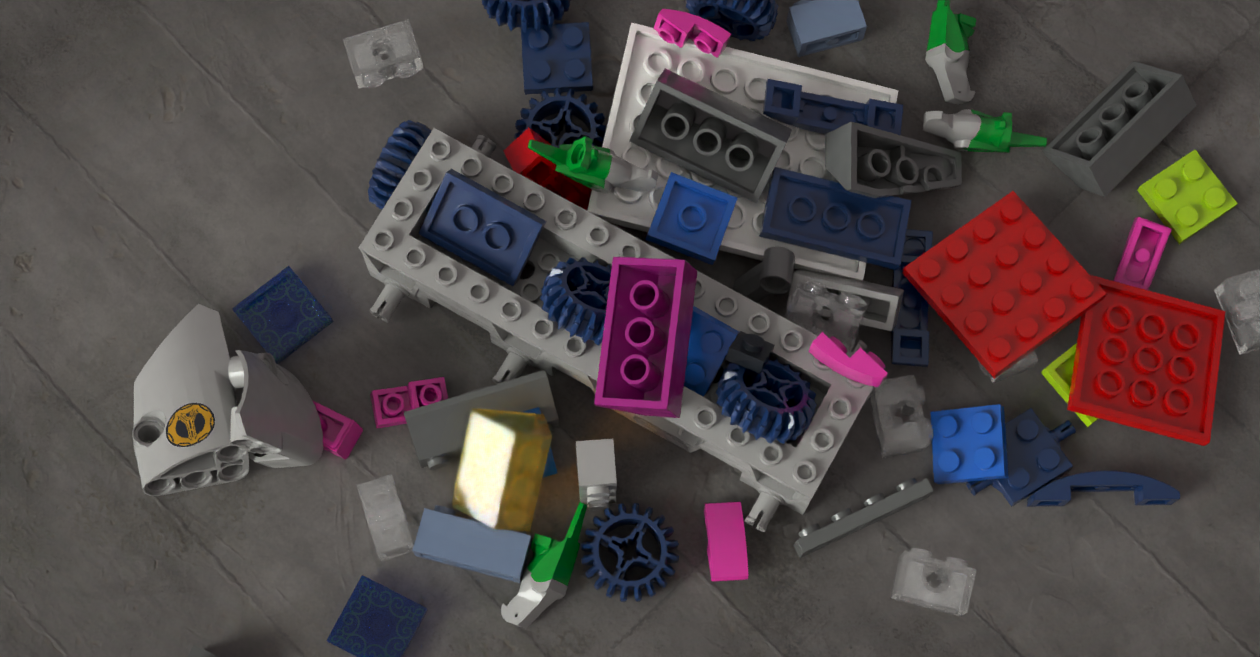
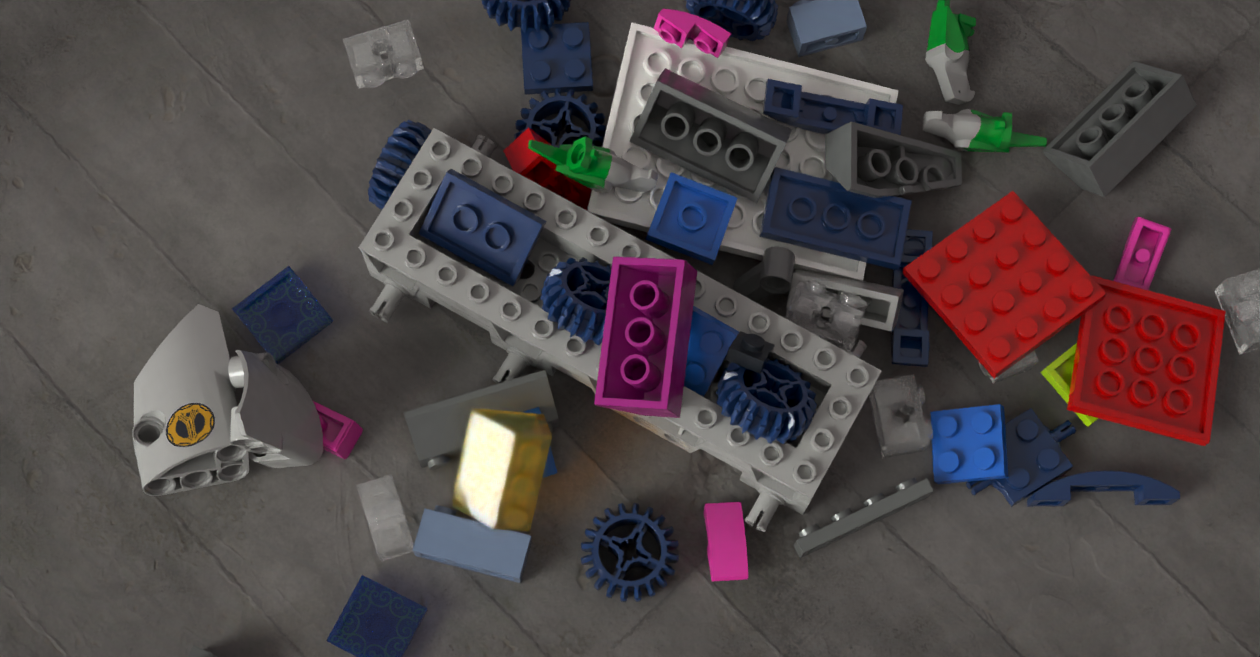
dark pink slope [370,377,448,429] -> none
animal [501,502,587,629] -> none
light grey brick [576,438,617,511] -> none
dark pink slope [808,332,888,387] -> none
clear brick [890,548,977,617] -> none
lime plate [1137,150,1238,245] -> none

